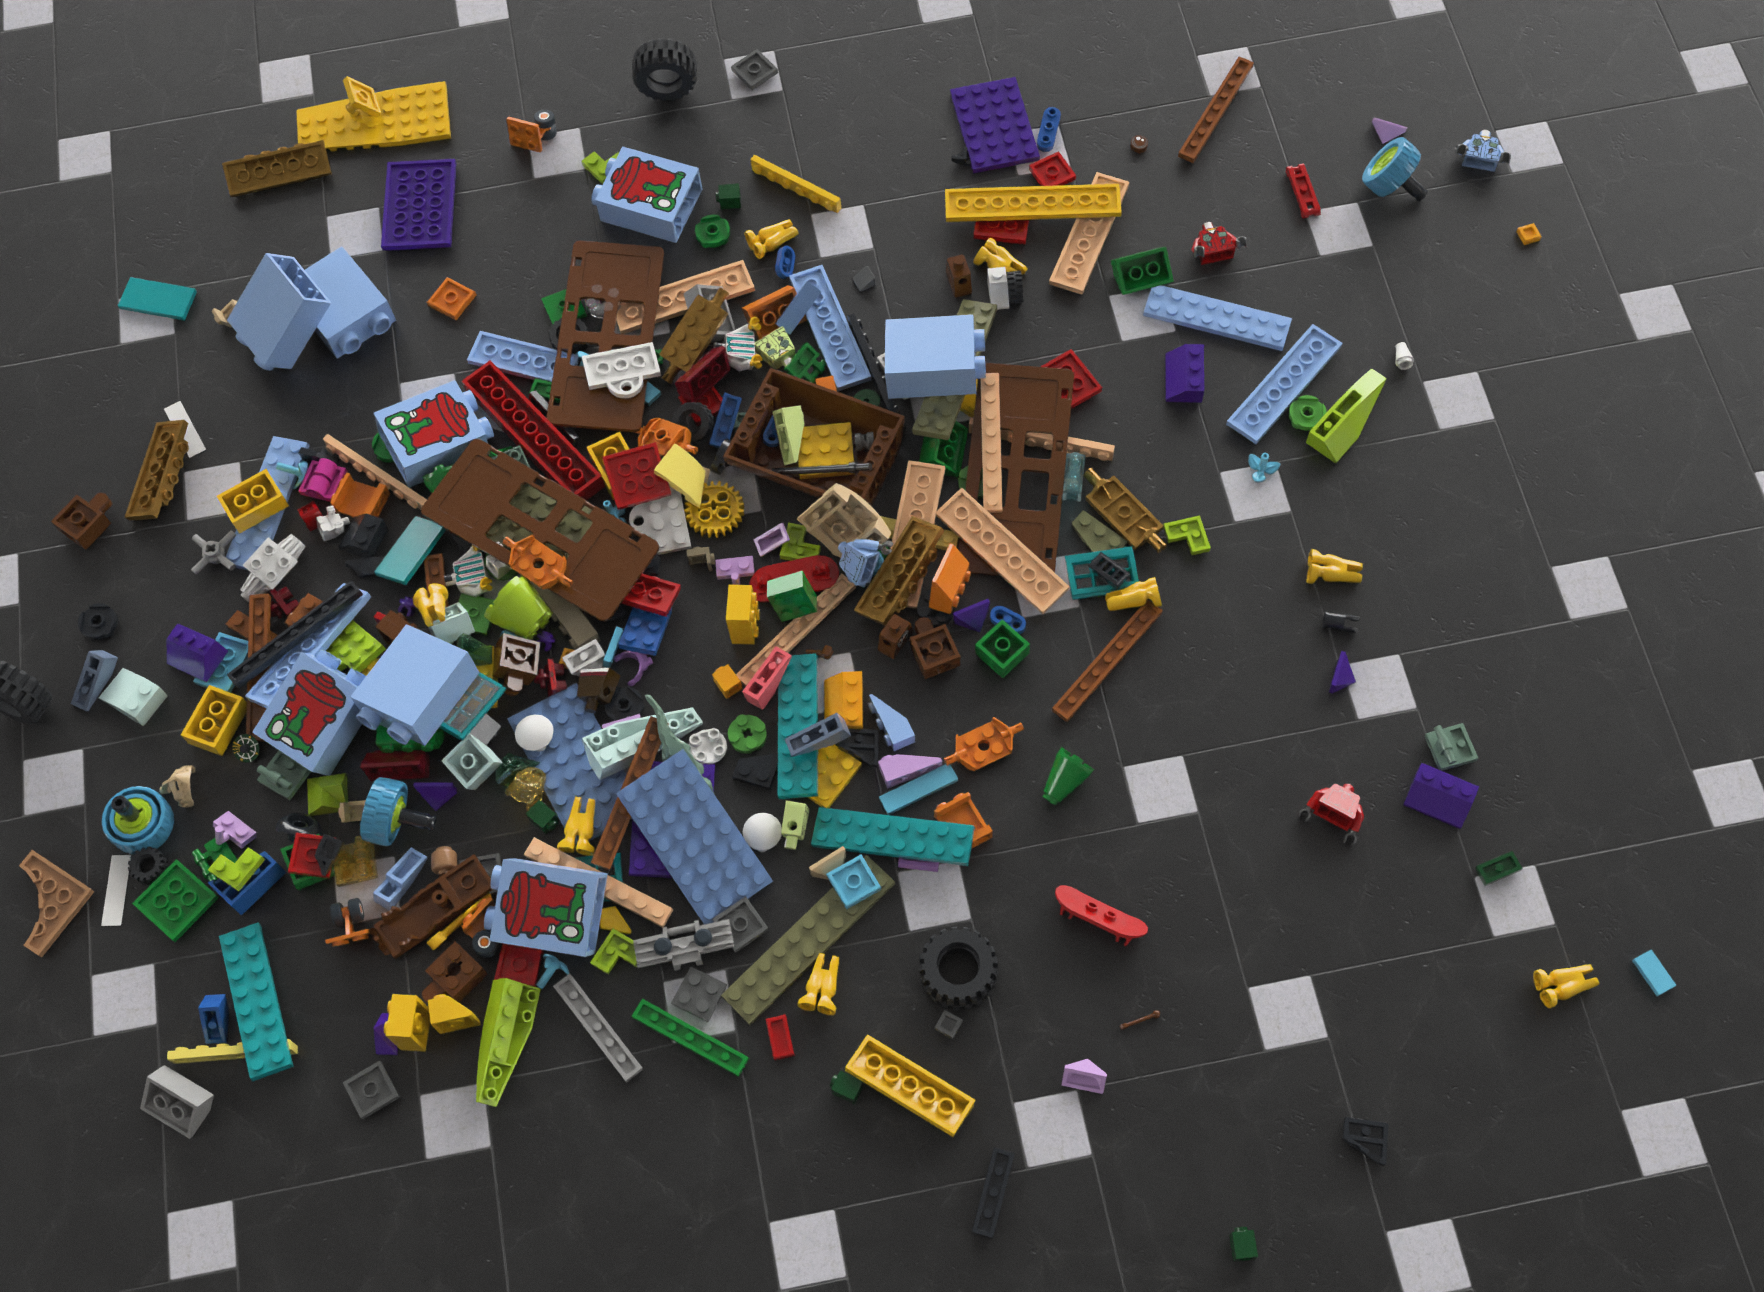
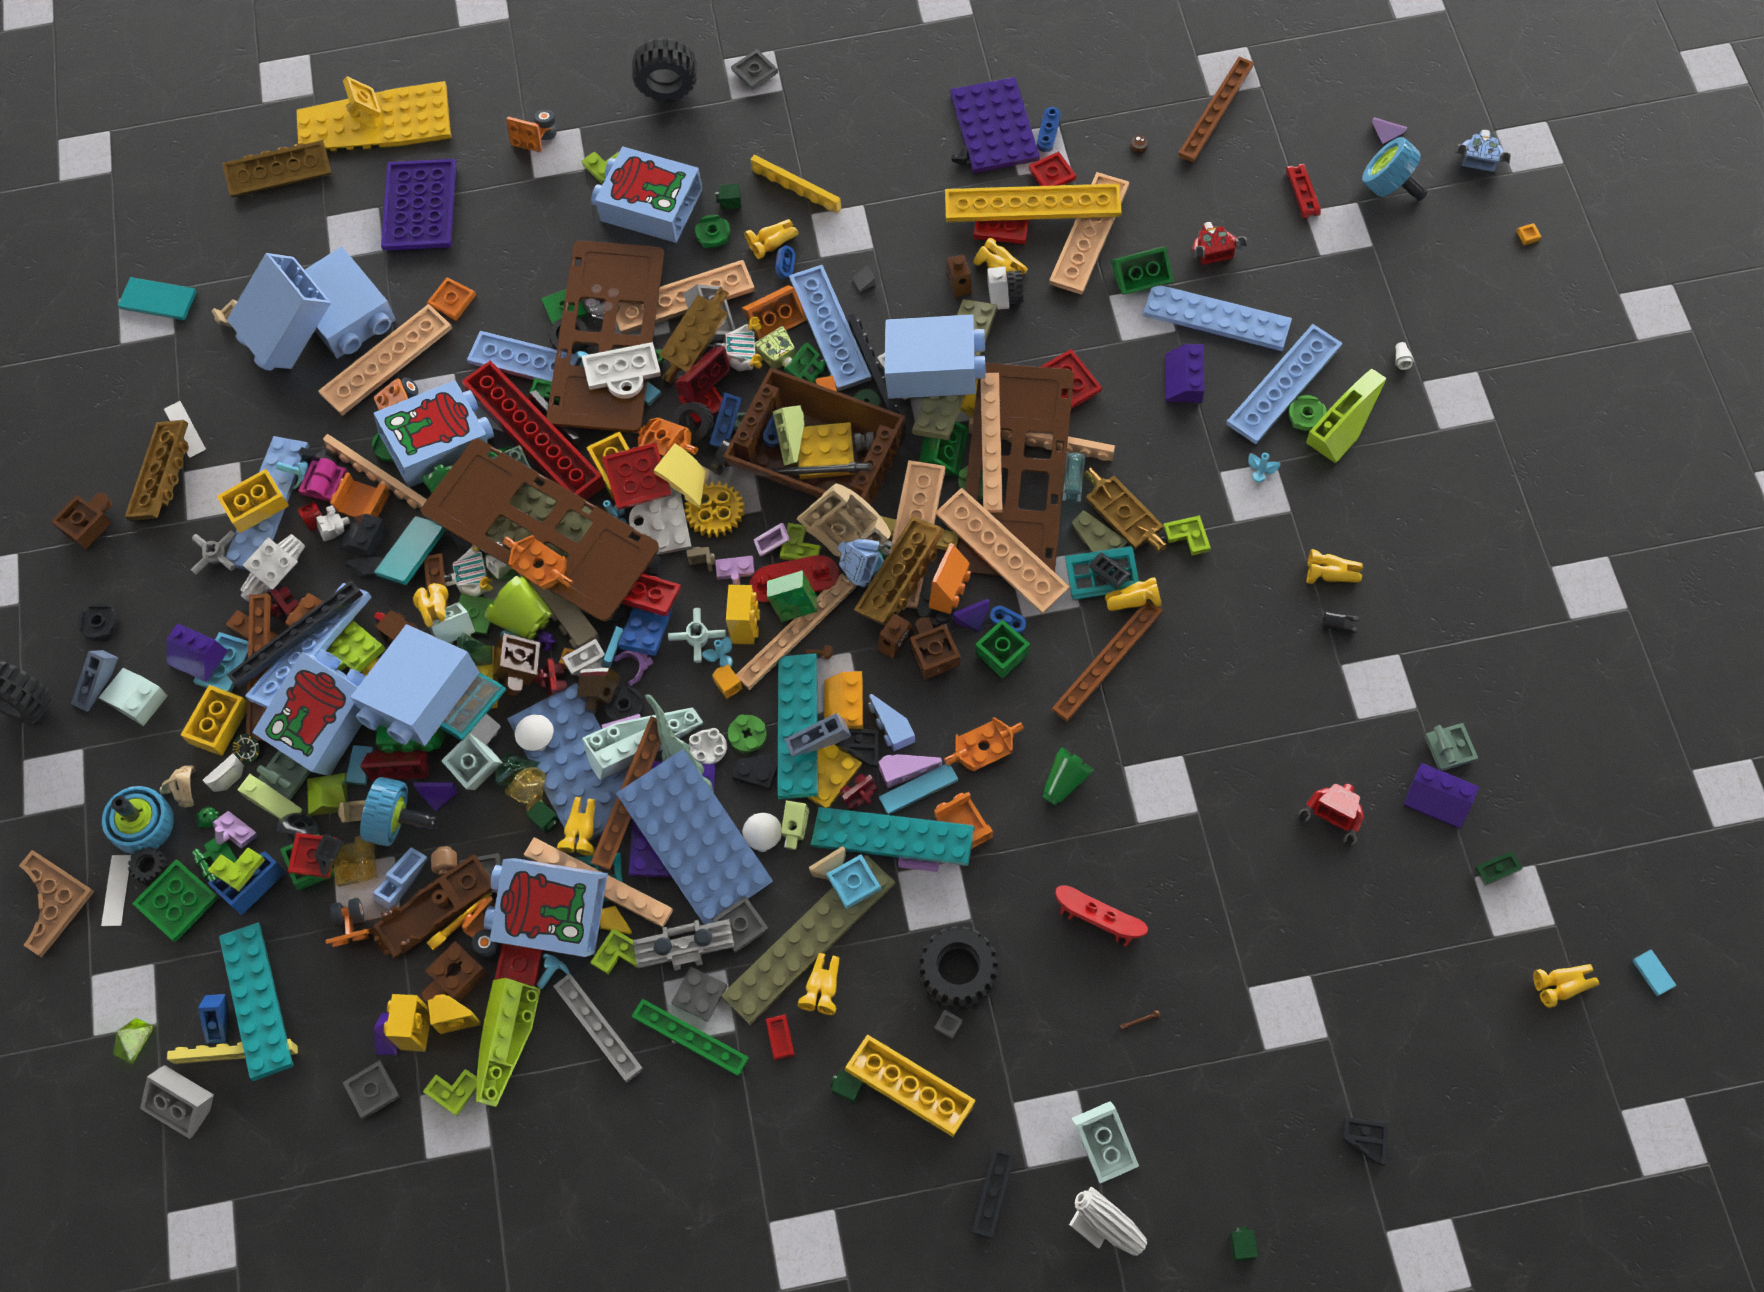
dark purple plate [398,596,416,617] -> none
coral slope [742,647,792,710] -> none
medium blue tile [775,281,821,335] -> none
lavender slope [1062,1059,1107,1094] -> none
dark purple slope [1329,651,1356,693] -> none
none -> clear neon green slope [113,1018,154,1064]
none -> green animal [196,806,220,828]
none -> white slope [203,754,244,792]
none -> yellowish green slope [238,774,302,819]
none -> light nougat plate [319,304,452,416]
none -> medium azure tile [345,745,374,786]
none -> orange plate [374,378,419,410]
none -> lime plate [423,1069,477,1117]
none -> light aqua bar [668,608,726,663]
none -> medium azure plant [702,636,733,667]
none -> dark red hips [840,774,877,811]
none -> white plate [1069,1187,1147,1256]
none -> light aqua slope [1071,1102,1139,1183]

